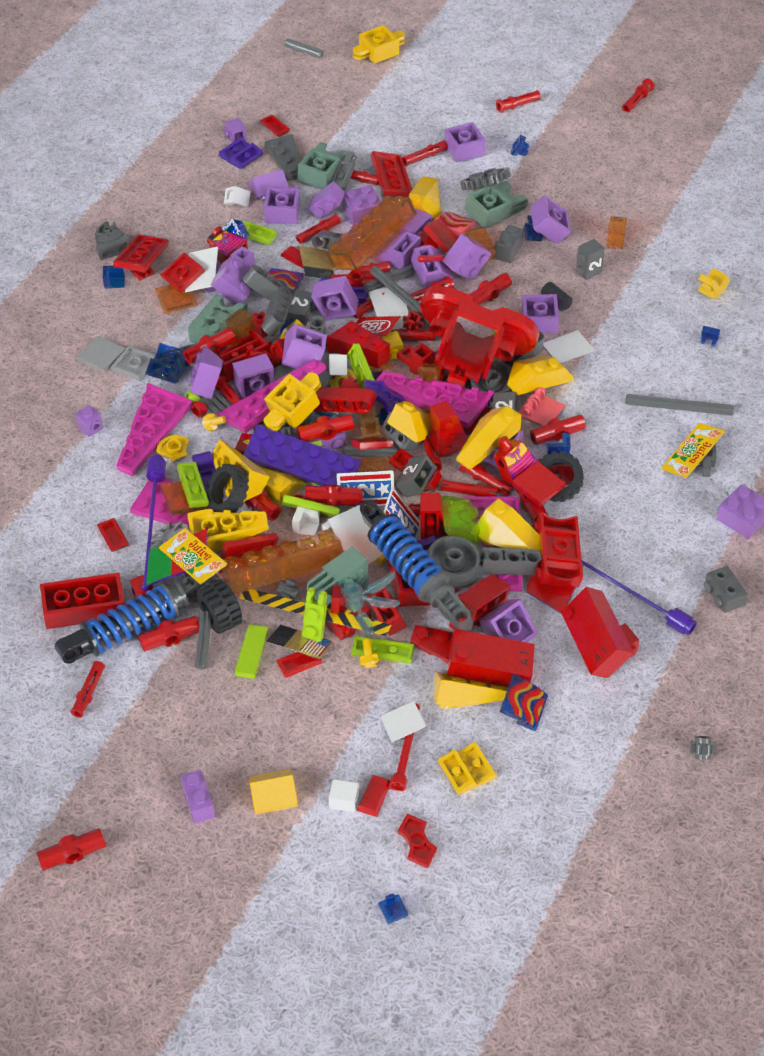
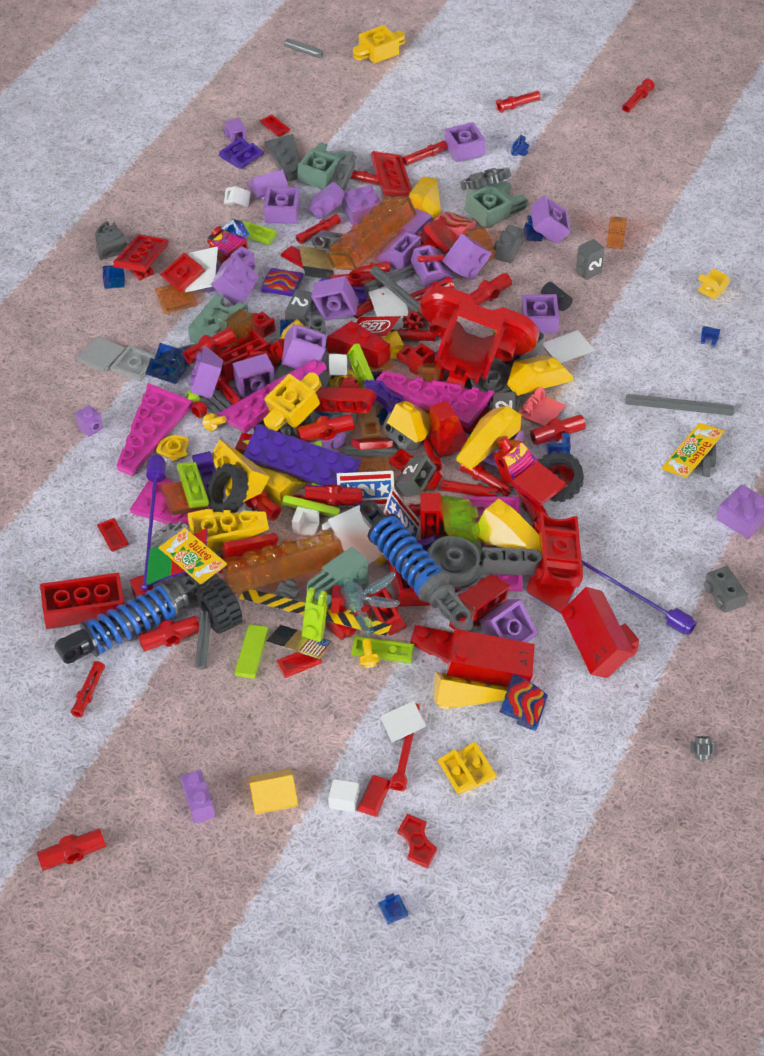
dark grey beam [243,265,293,336] -> none

